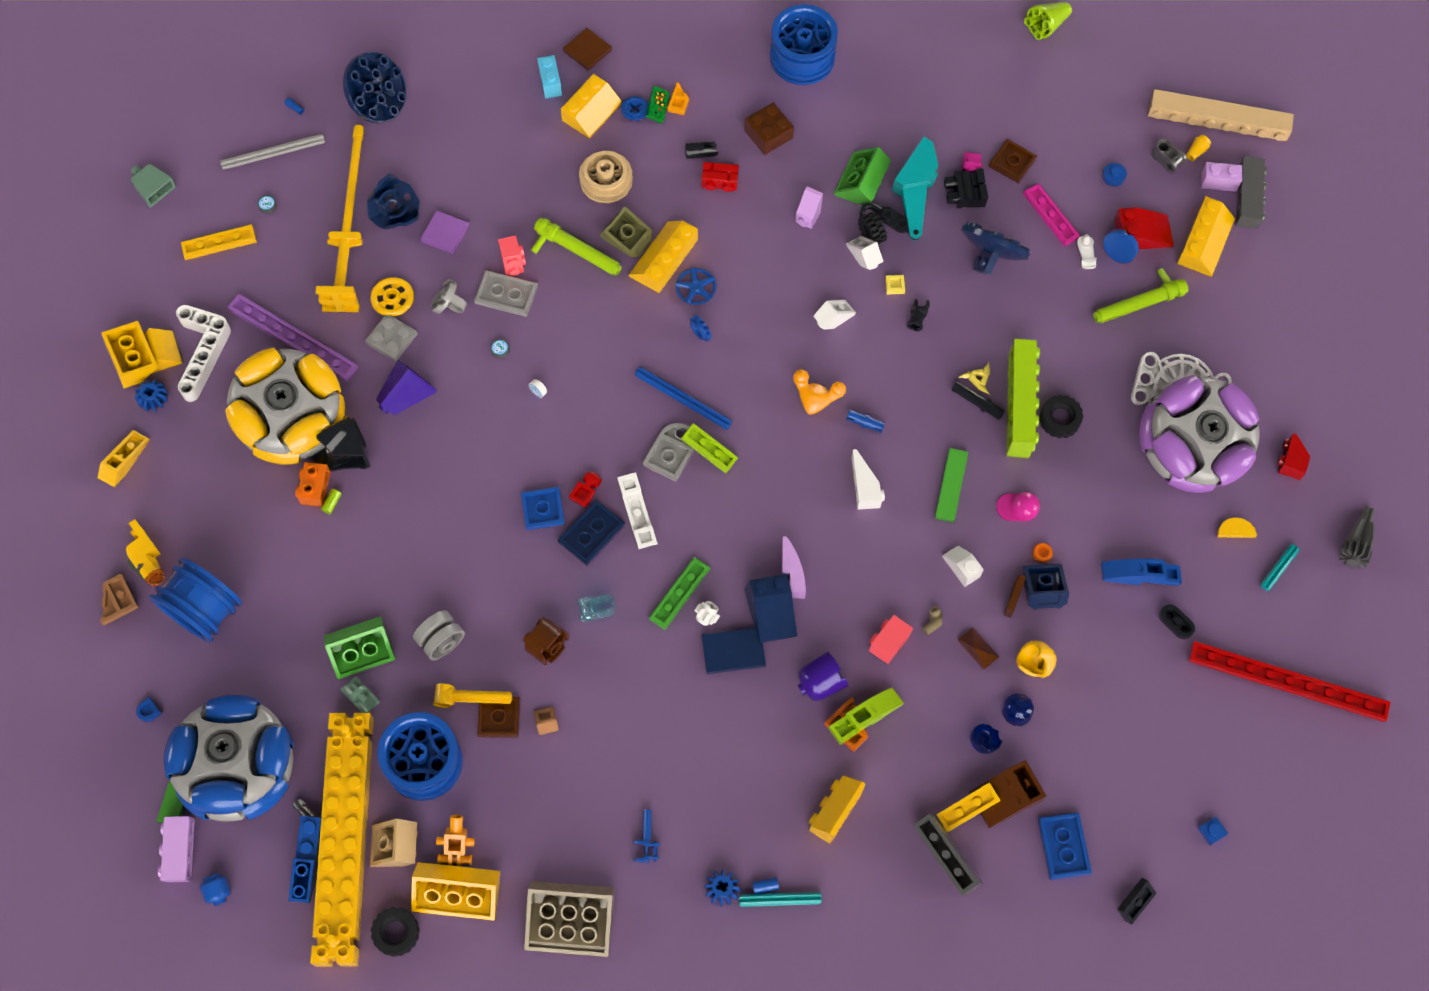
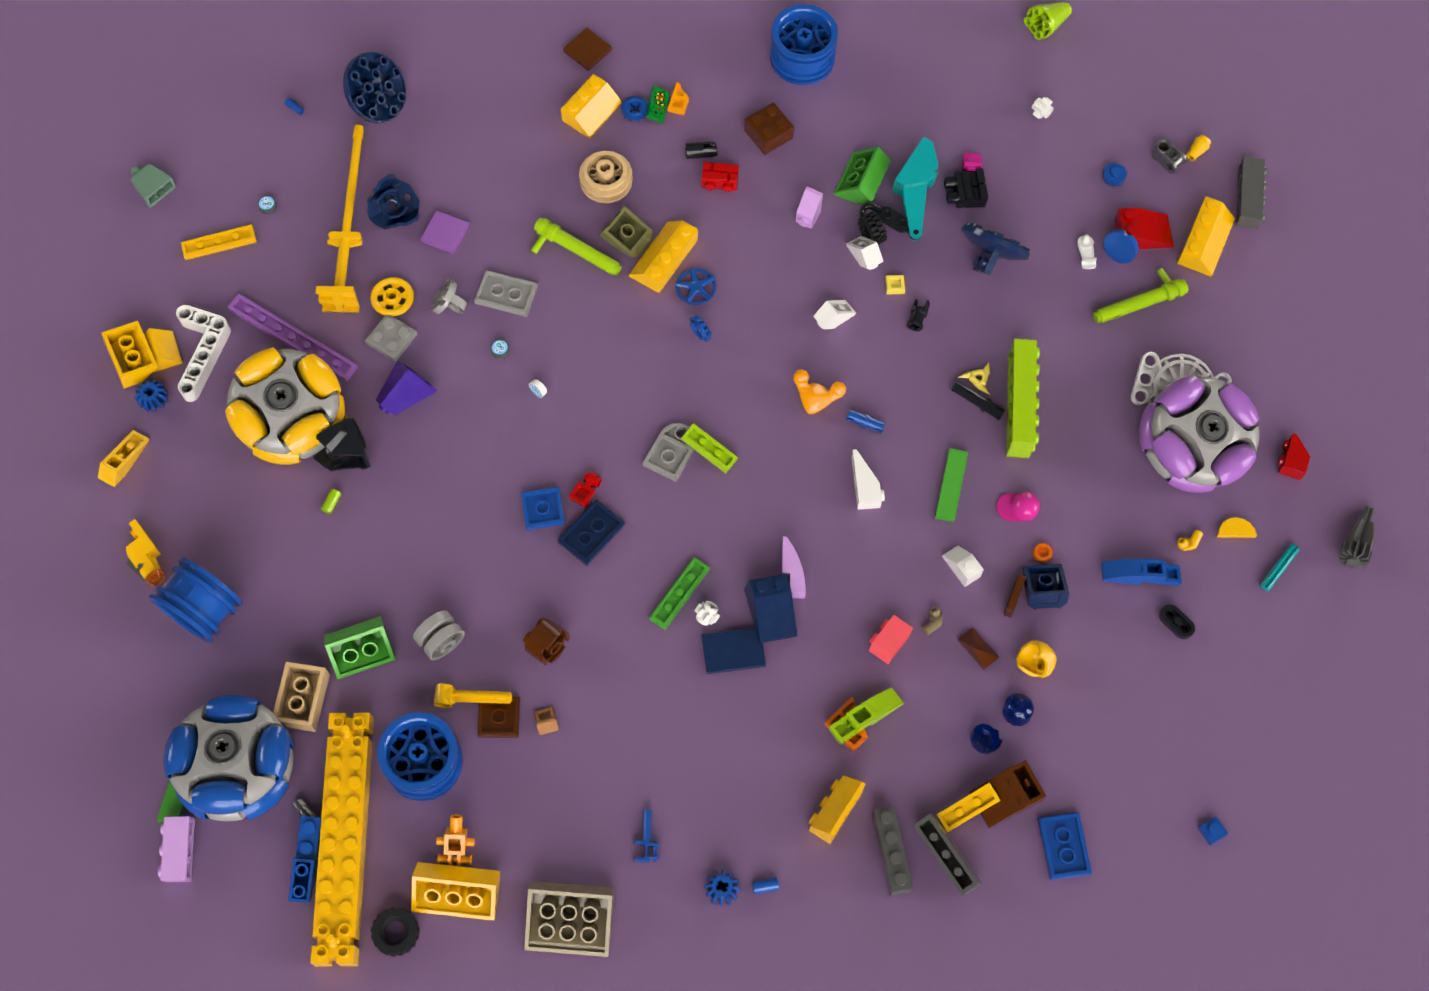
medium nougat wing [100,574,139,626] -> none
blue tile [136,697,162,722] -> none
blue head [200,873,231,906] -> none
light grey axle [220,134,325,170] -> none
orange brick [295,462,331,507] -> none
sand green hips [340,676,380,713] -> none
tan slope [370,819,418,867] -> none
coral brick [498,235,526,276] -> none
medium azure brick [537,55,562,99] -> none
clear light blue piece [577,594,616,622] -> none
white slope [617,472,657,549] -> none
blue axle [635,367,732,430] -> none
teal axle [739,892,822,907] -> none
dark purple cylinder [797,651,848,701] -> none
reddish brown tile [988,139,1037,184] -> none
dark pink tile [1023,183,1080,247] -> none
black tyre [1039,395,1083,439] -> none
black plate [1117,878,1156,925] -> none
tan brick [1148,89,1294,141] -> none
red plate [1188,641,1391,722] -> none
lavender brick [1201,162,1242,192] -> none
none -> tan brick [273,662,330,732]
none -> dark grey brick [872,806,913,896]
none -> white gear [1032,97,1054,119]
none -> yellow arm [1177,530,1203,551]

